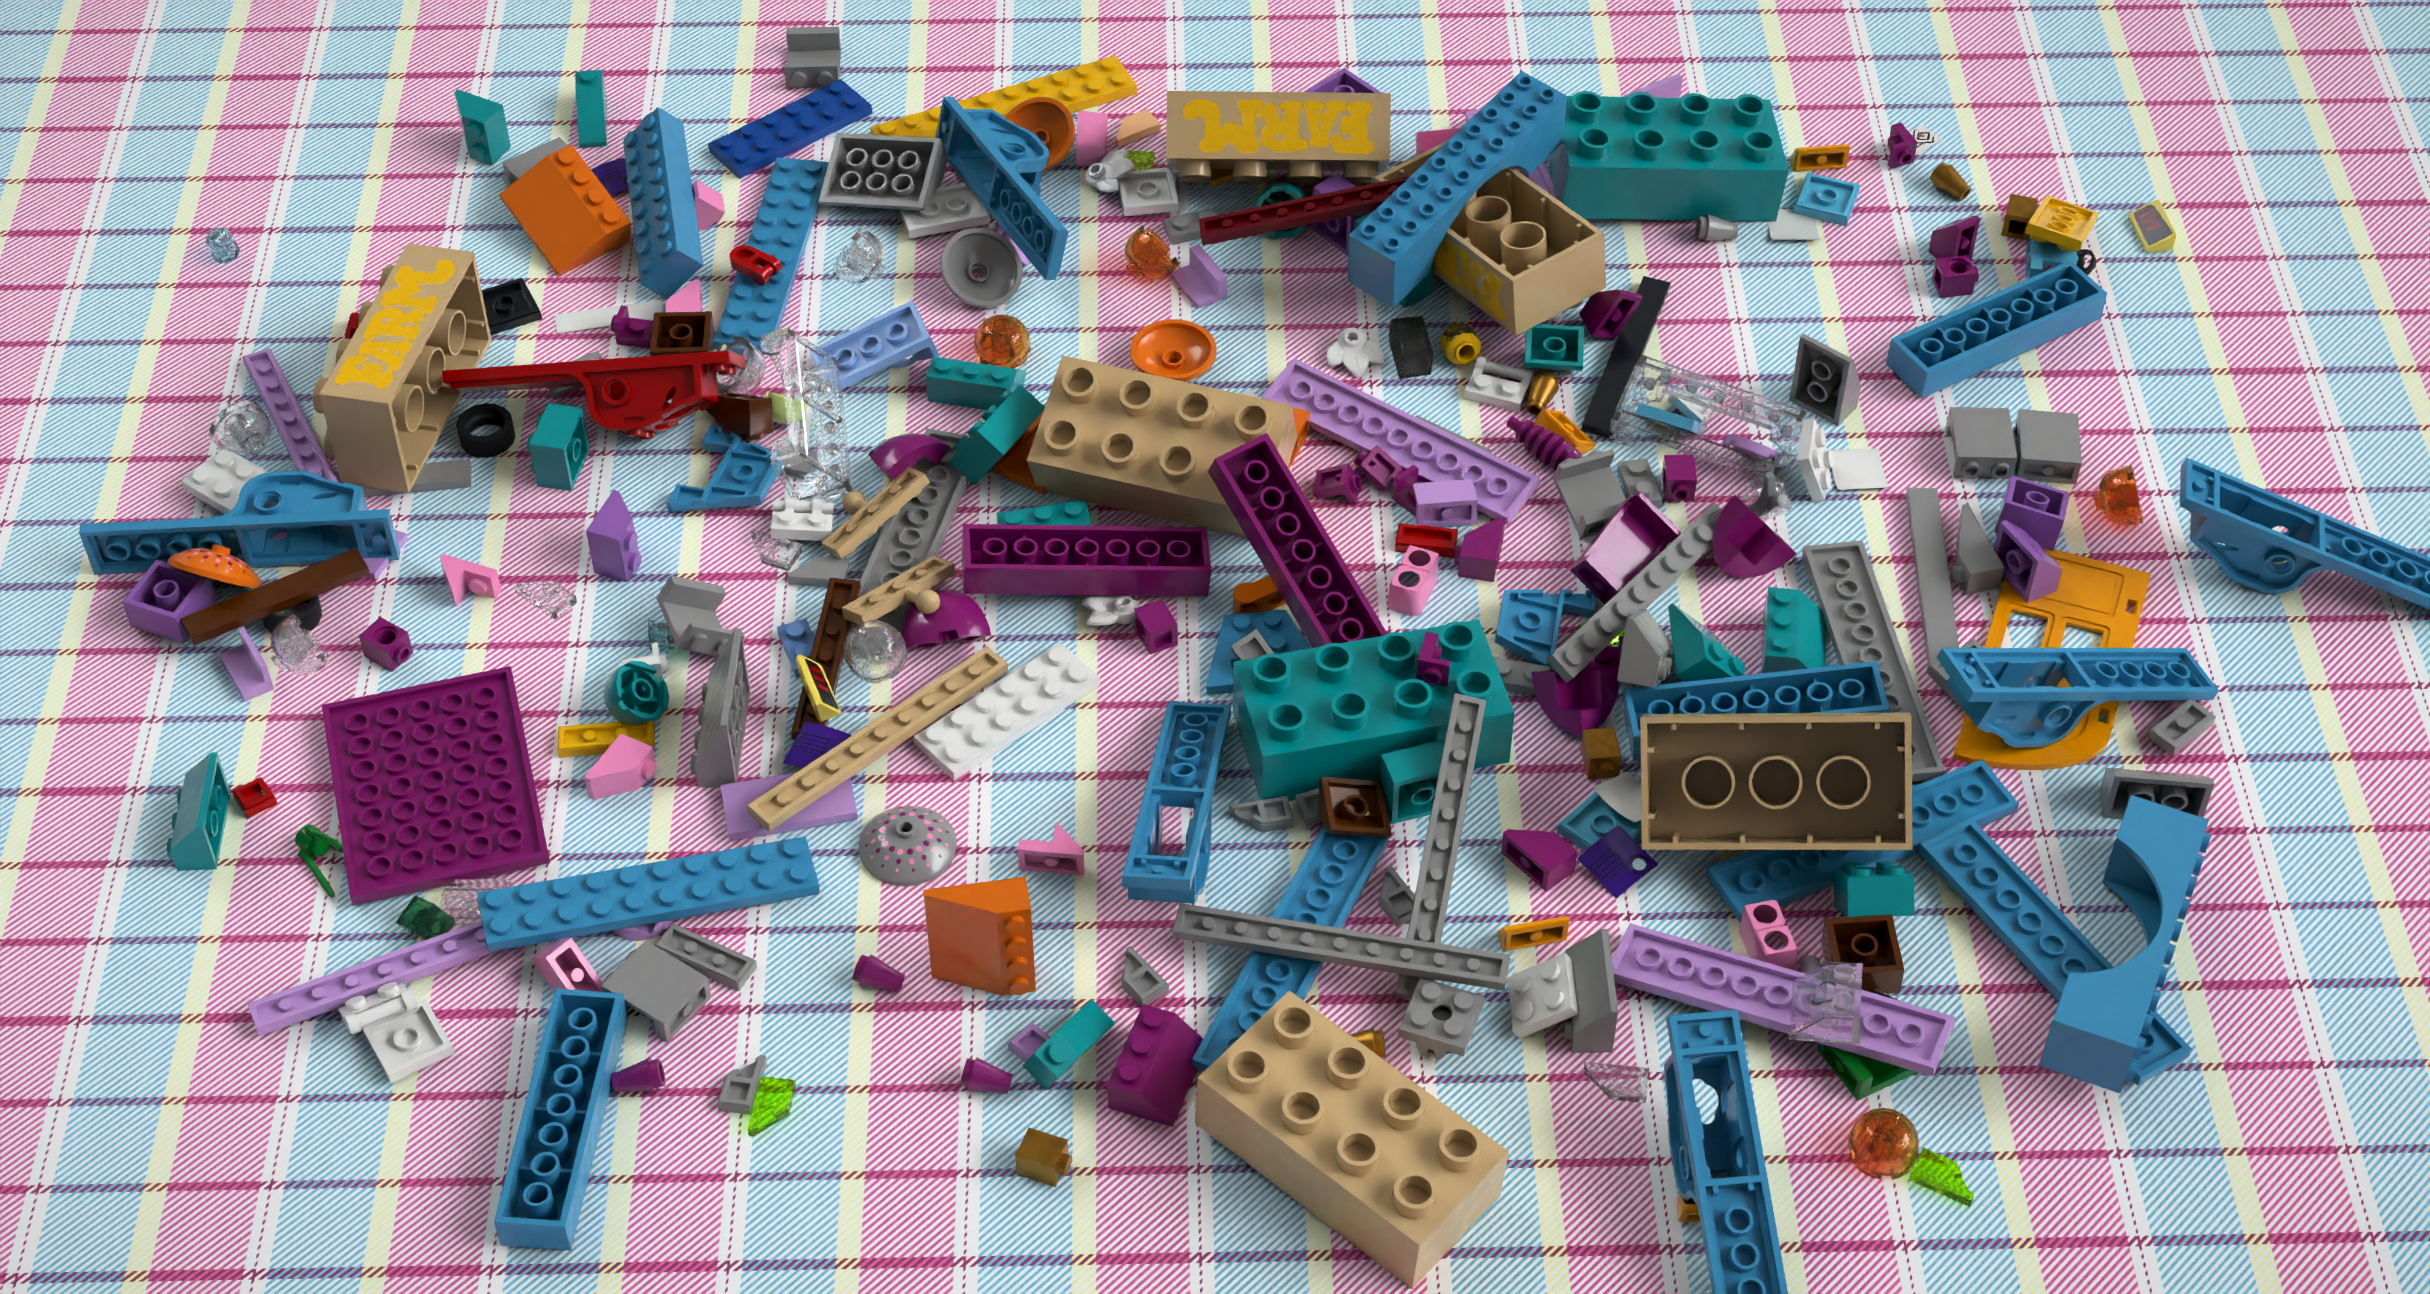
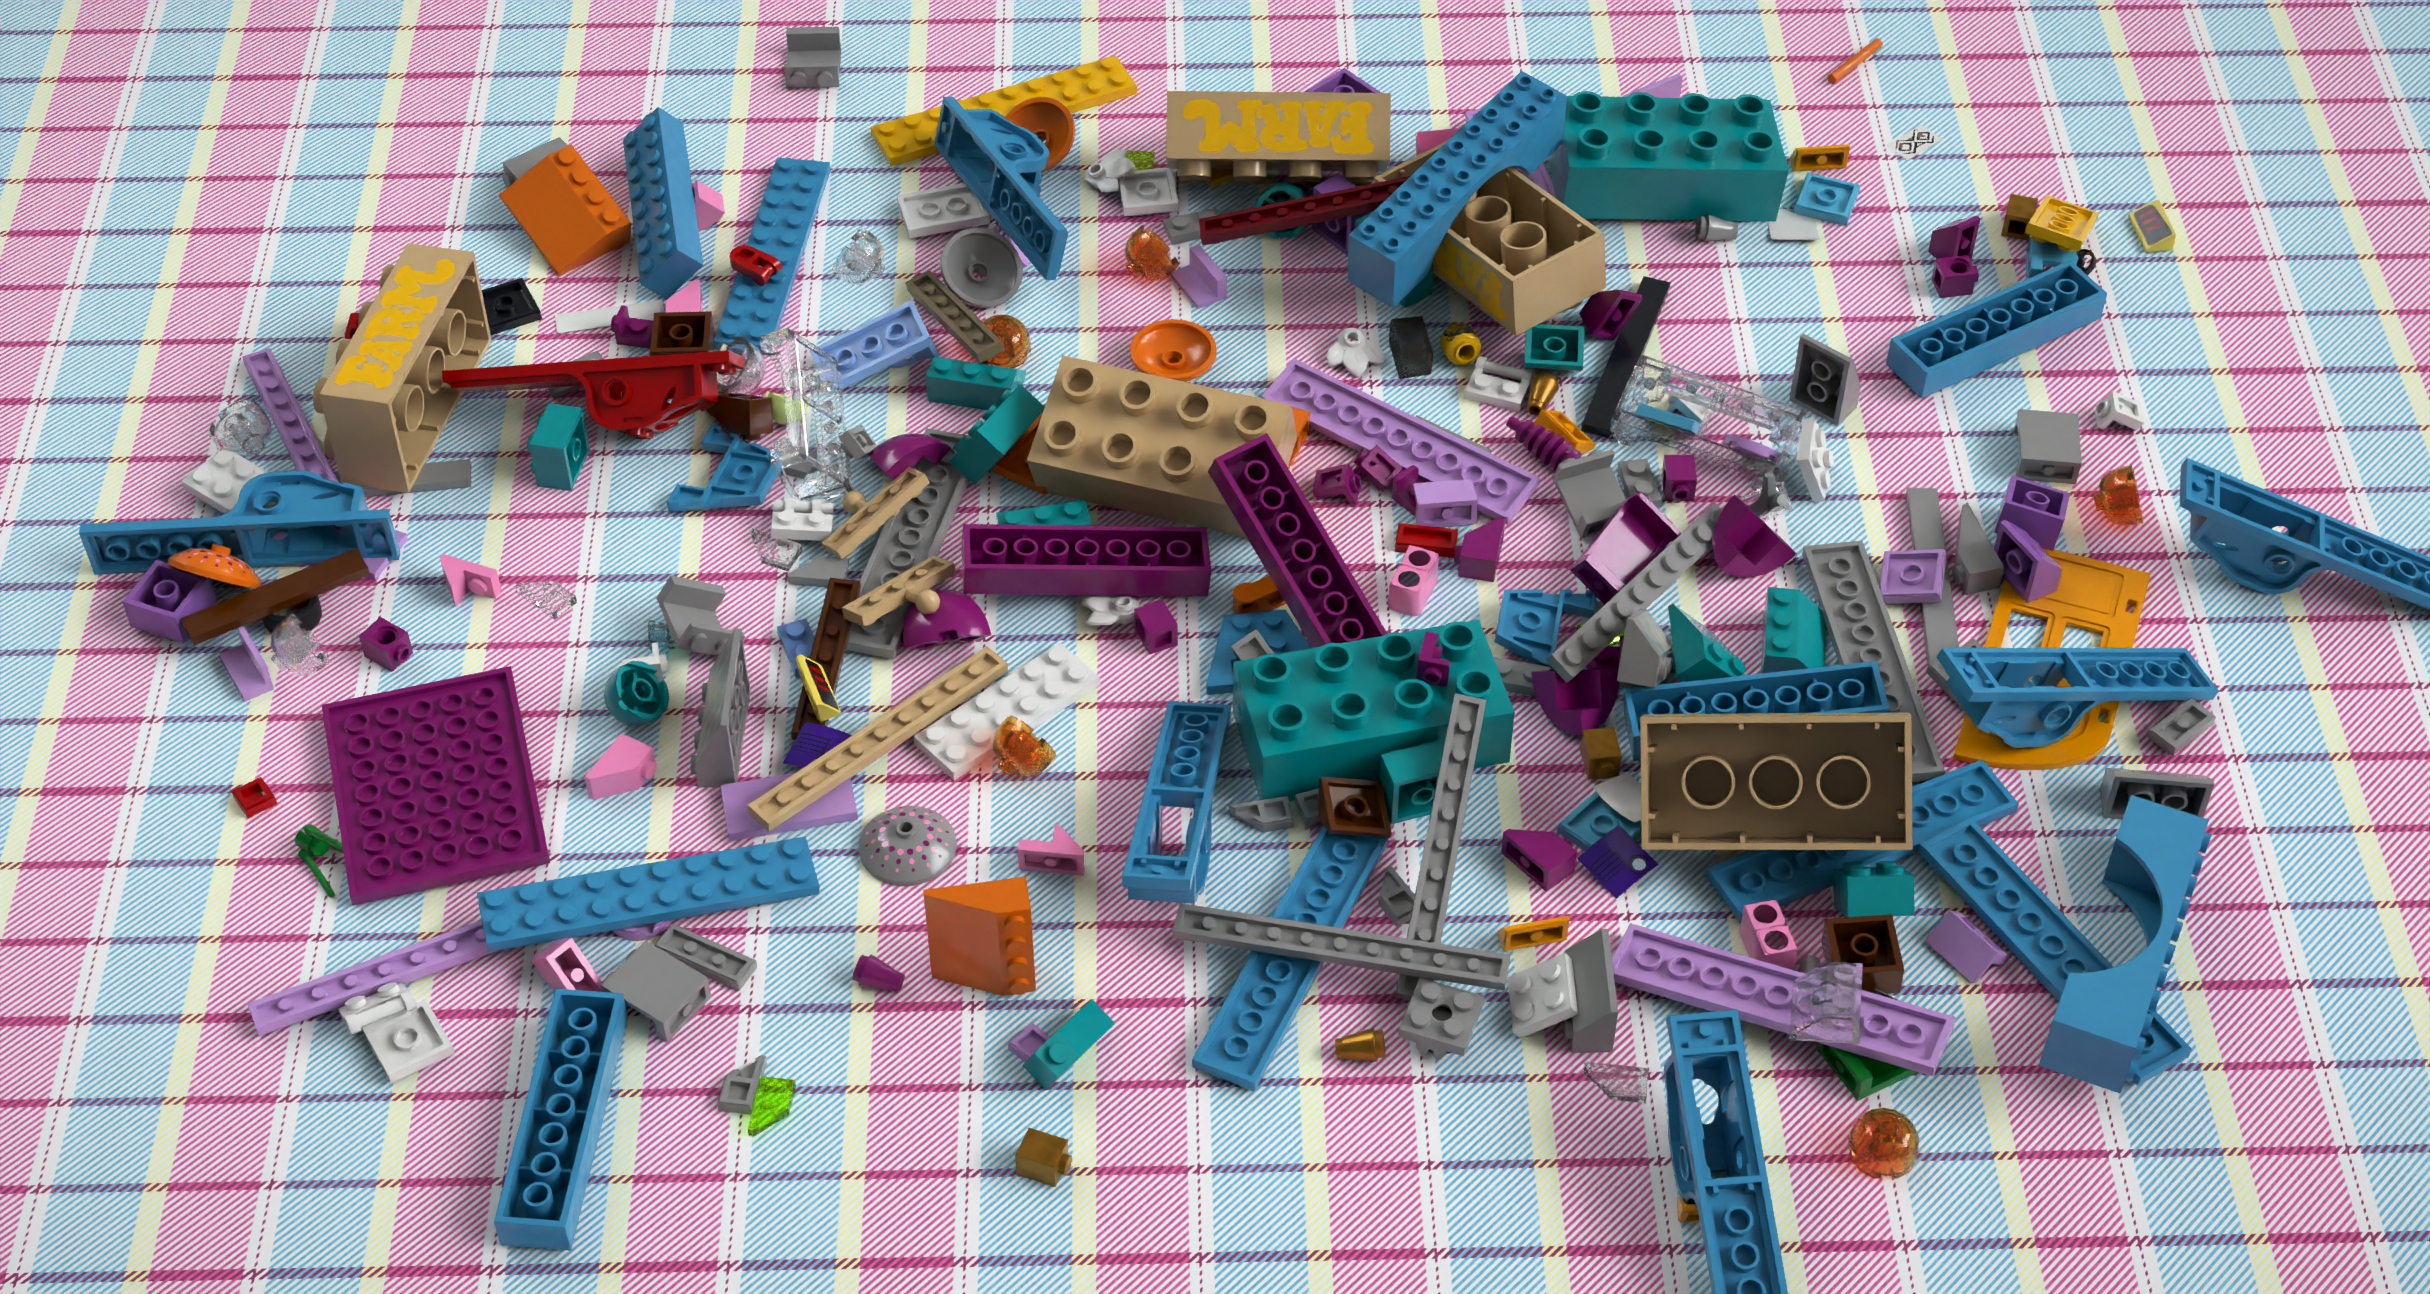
teal slope [167,752,231,871] -> none
clear light blue wheel [205,228,240,263] -> none
clear green bracket [395,896,455,940] -> none
clear plate [437,879,512,926] -> none
teal slope [454,89,511,166] -> none
black tyre [456,403,516,458] -> none
yellow tile [557,720,655,758] -> none
teal slope [575,70,607,148] -> none
medium lavender slope [586,490,641,582] -> none
dark purple sticker [591,158,629,196] -> none
magenta cone [611,1057,665,1093] -> none
blue plate [708,79,872,179] -> none
light grey slope [818,133,948,211] -> none
clear cylinder [843,620,908,684] -> none
magenta cone [960,1057,1013,1094] -> none
bright pink piece [1076,110,1108,167] -> none
magenta slope [1107,1004,1203,1127] -> none
light nougat tile [1116,109,1161,147] -> none
light grey tile [1122,946,1169,1007] -> none
tan brick [1195,991,1509,1289] -> none
white sticker [1831,448,1889,490] -> none
magenta bracket [1888,122,1917,169] -> none
clear neon green tile [1909,1147,1974,1207] -> none
pearl gold cone [1930,162,1972,201] -> none
light grey panel [1945,407,2017,479] -> none
none -> light grey plate [838,425,877,461]
none -> dark tan plate [905,270,1005,363]
none -> clear orange cylinder [992,715,1056,777]
none -> orange bar [1827,38,1883,84]
none -> lavender tile [1879,549,1947,604]
none -> lavender panel [1926,910,2010,983]
none -> white bracket [2095,390,2144,430]

